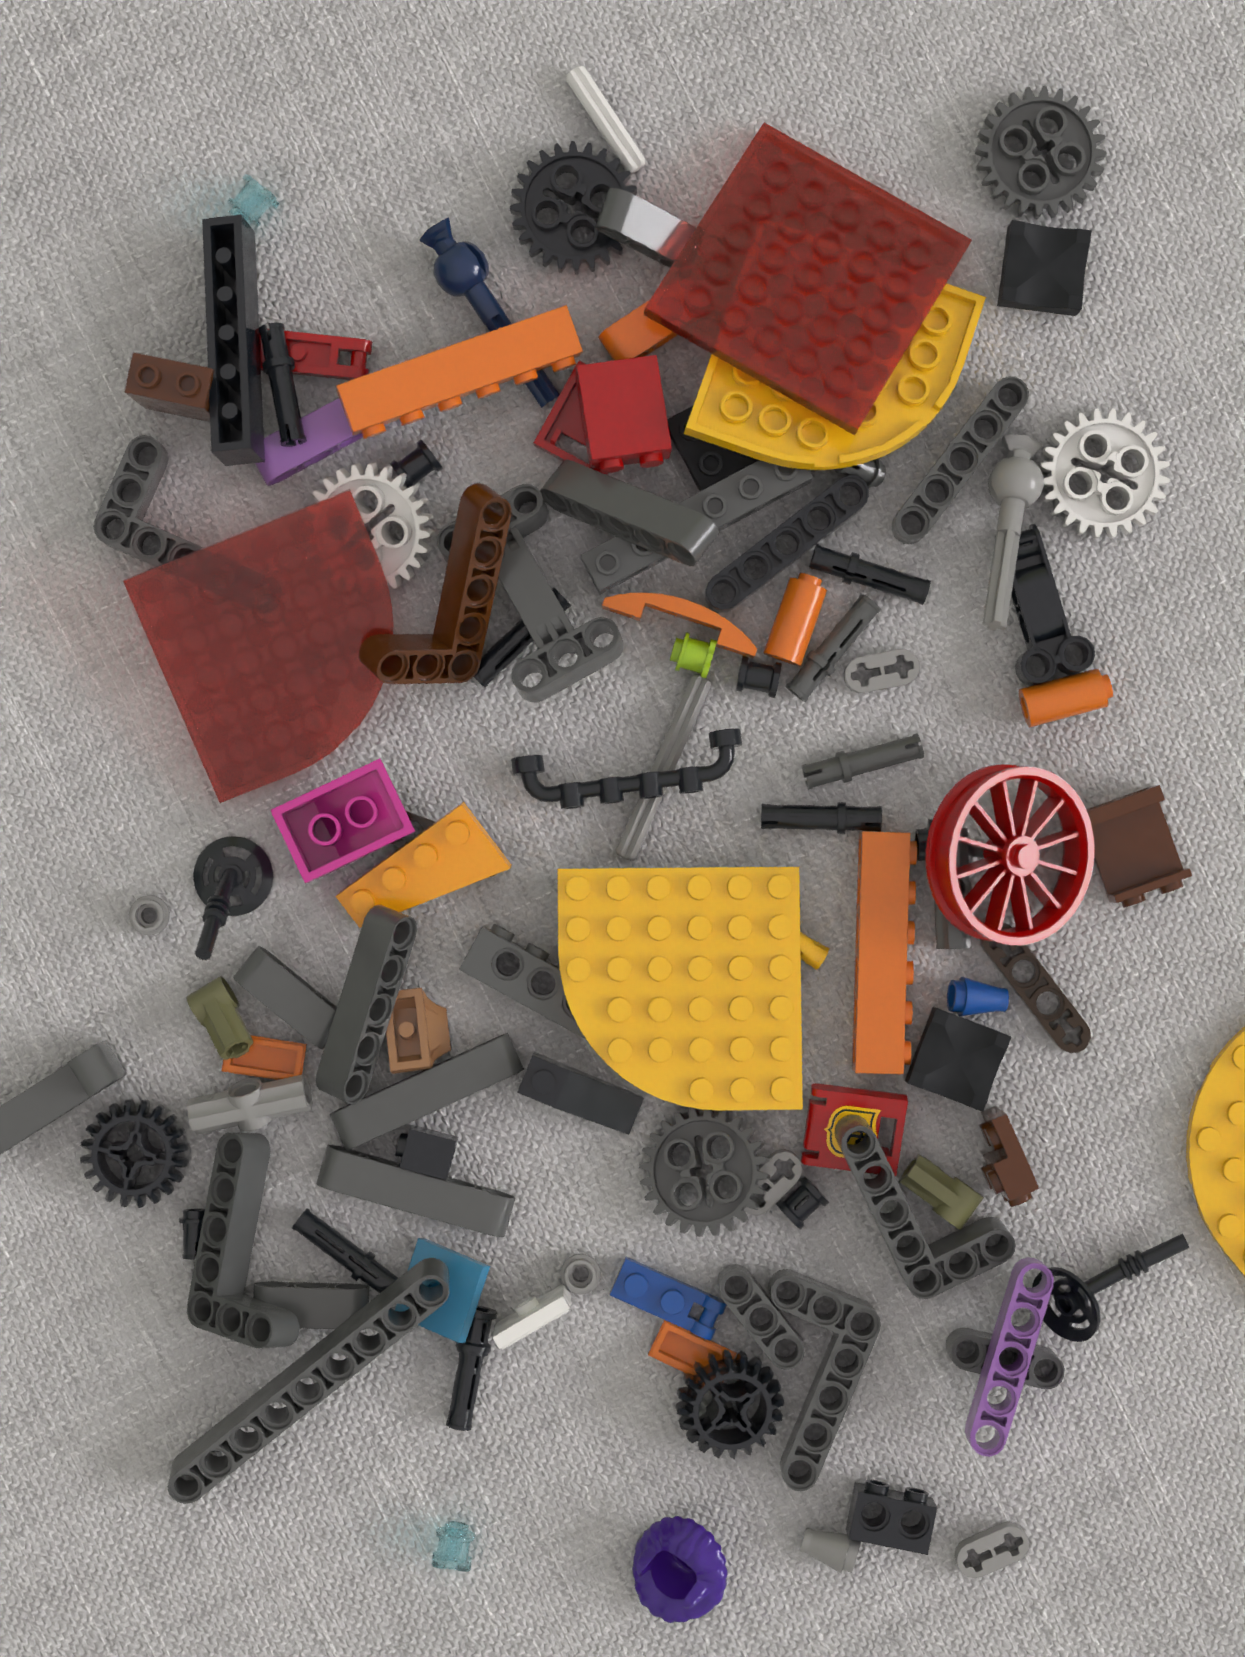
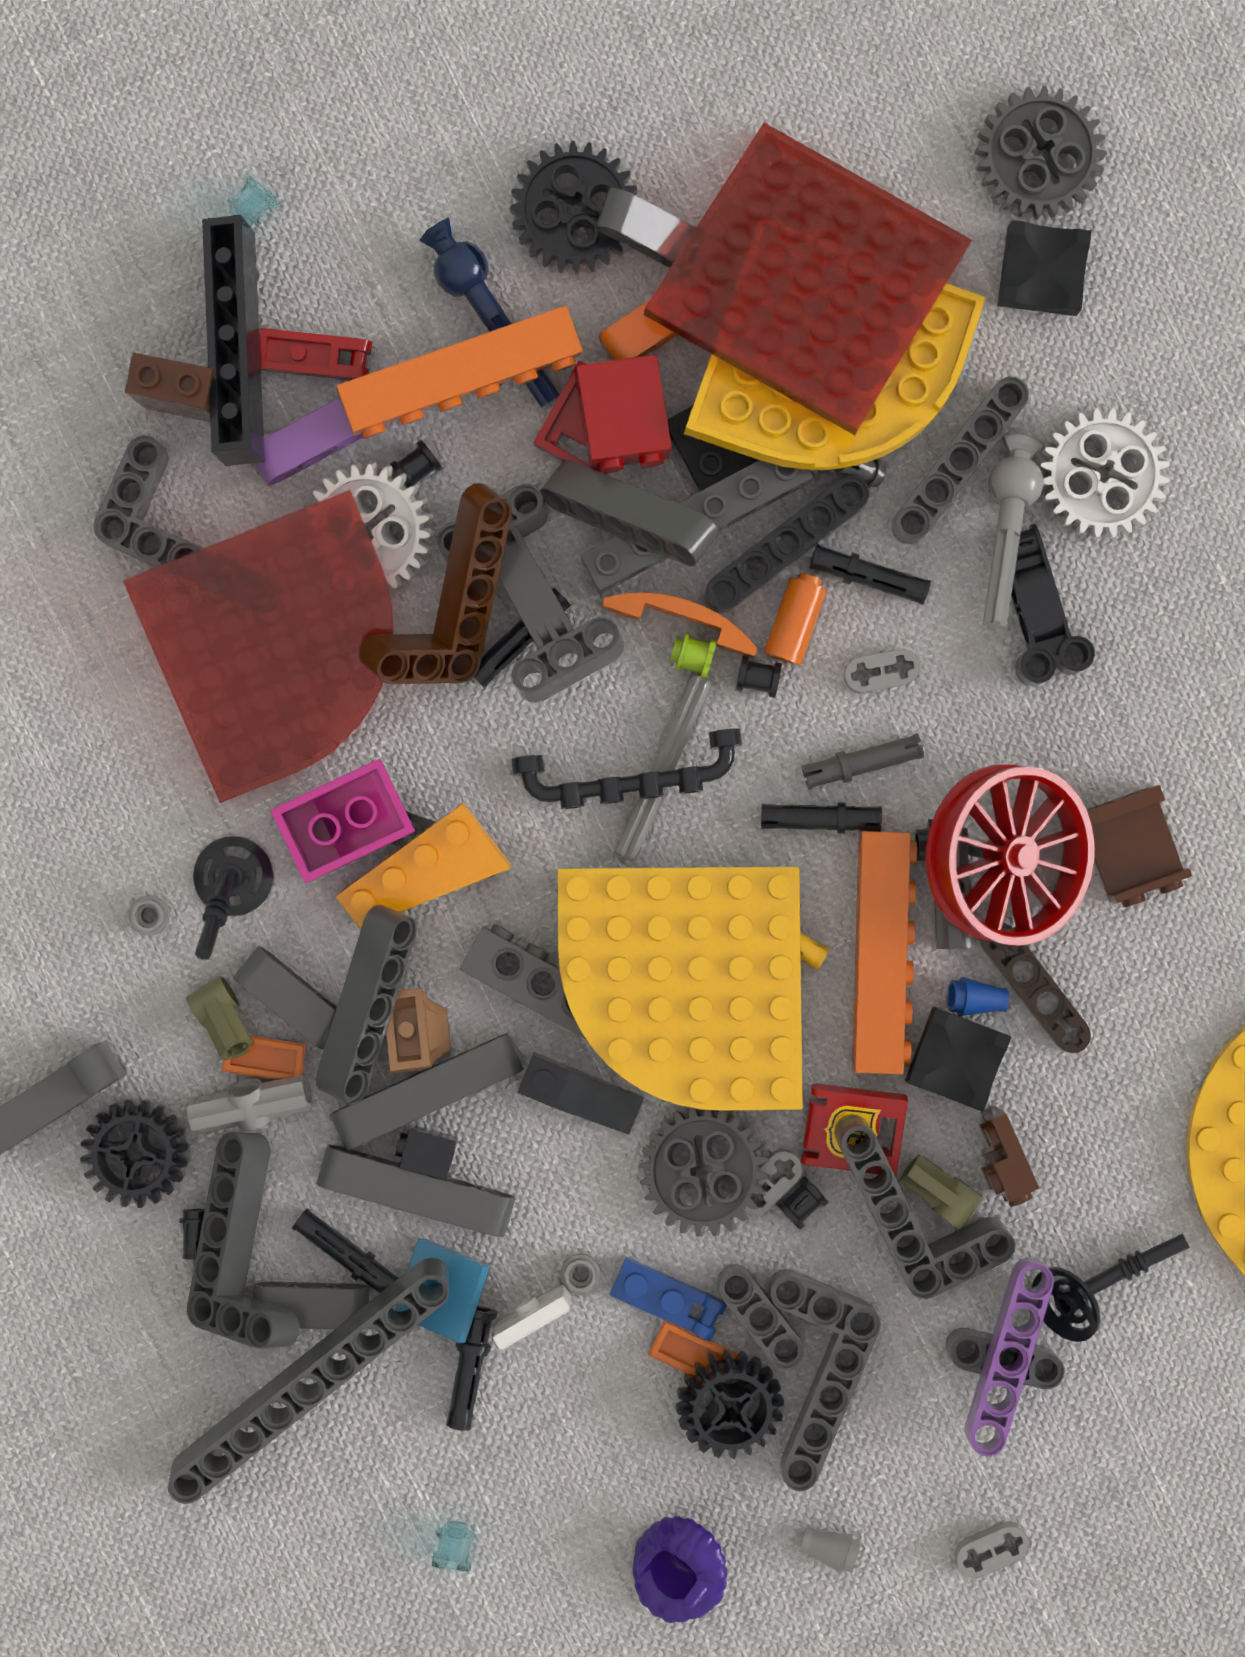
black pin [258,323,307,447] -> none
white axle [566,65,645,174] -> none
dark grey pin [786,594,881,702] -> none
black brick [846,1479,937,1555] -> none
orange brick [1019,668,1113,728] -> none

